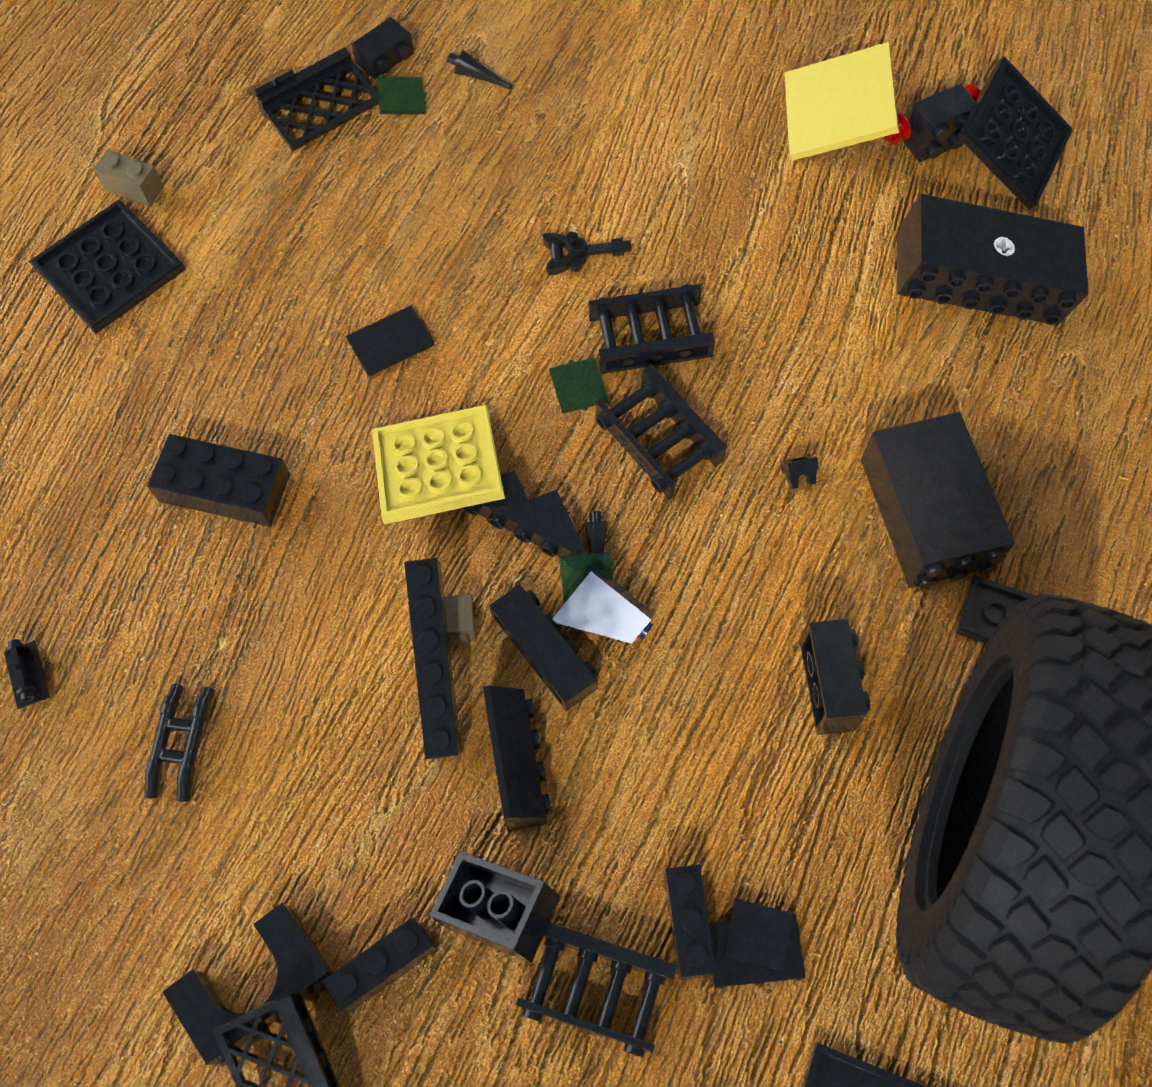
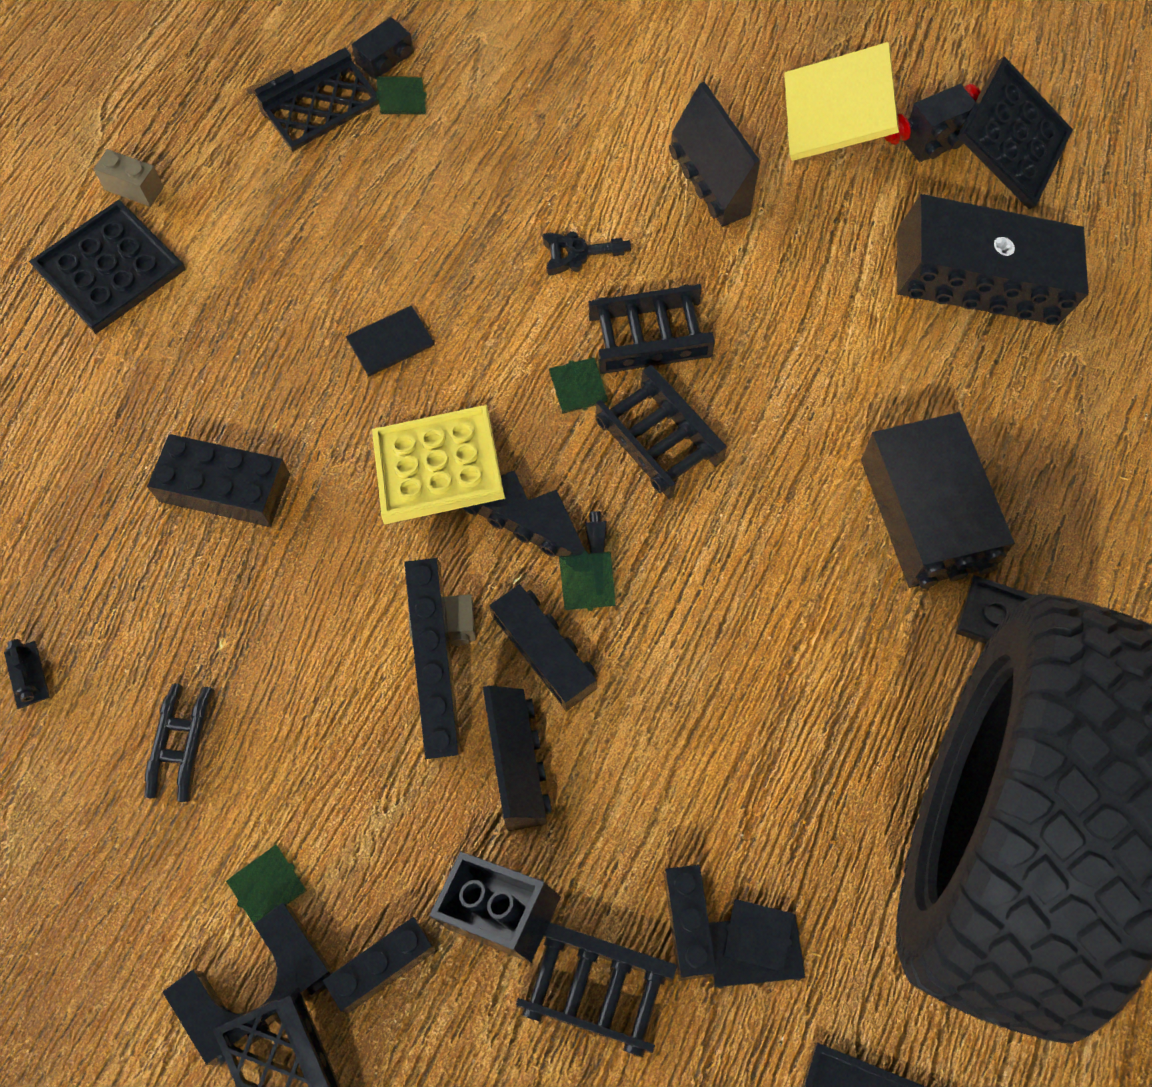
black piece [447,49,512,89] -> none
slope [552,566,654,643] -> none
black tile [780,455,819,489] -> none
black brick [800,619,870,735] -> none
none -> clear green piece [226,845,307,924]
none -> black slope [669,81,760,227]

